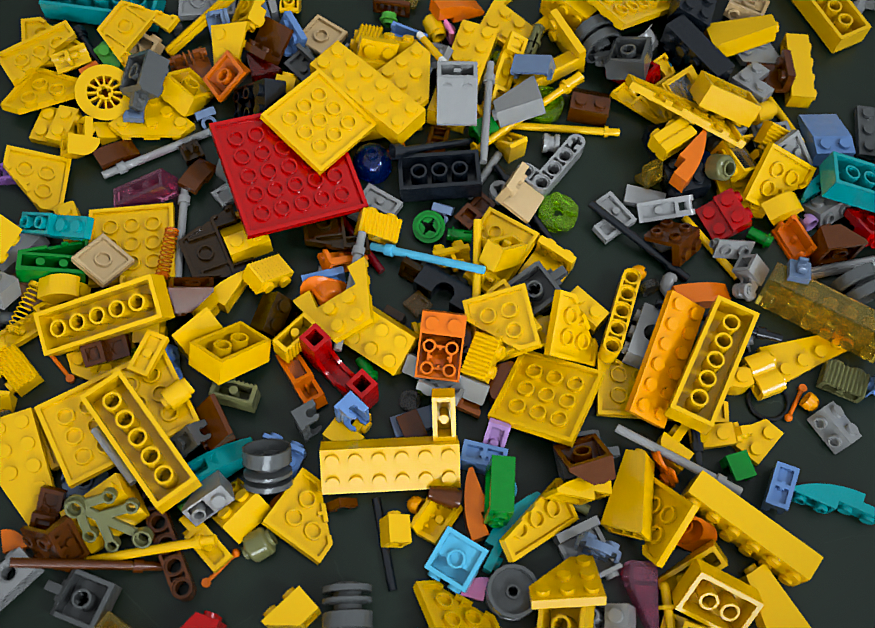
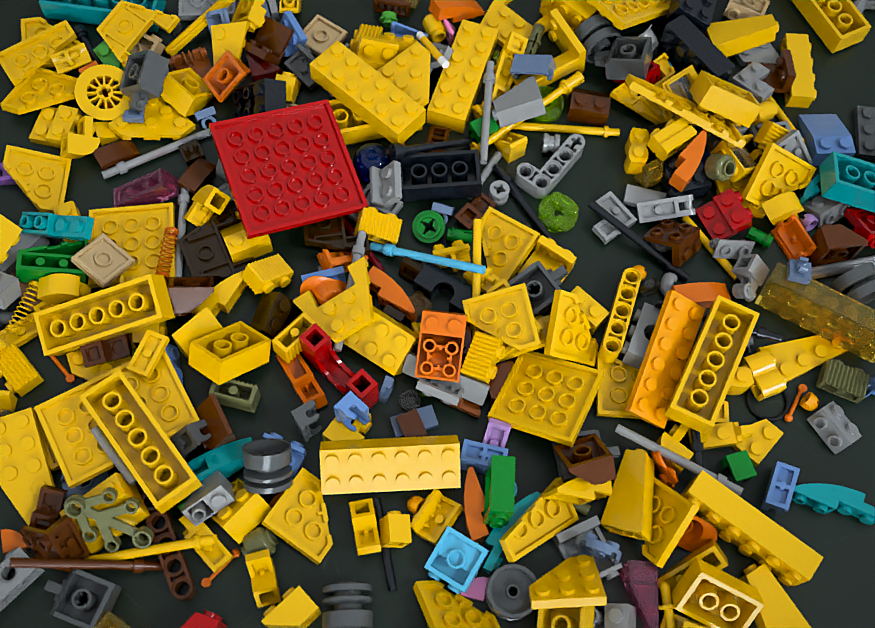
yellow brick [159,378,195,411] -> none
yellow plate [260,69,378,175] -> none
reddish brown tile [325,497,358,512] -> none
green pin [355,356,378,381] -> none
reddish brown cone [427,486,462,510] -> none
yellow brick [432,388,456,441] -> none
light grey slope [436,61,478,126] -> none
yellow brick [478,234,527,272] -> none
tan bracket [495,162,544,224] -> none
none -> yellow brick [184,185,231,227]
none -> yellow brick [245,549,281,608]
none -> yellow brick [349,498,381,556]
none -> orange slope [368,266,417,322]
none -> light grey bracket [369,160,402,208]
none -> sand blue tile [378,375,394,404]
none -> yellow brick [624,127,649,175]

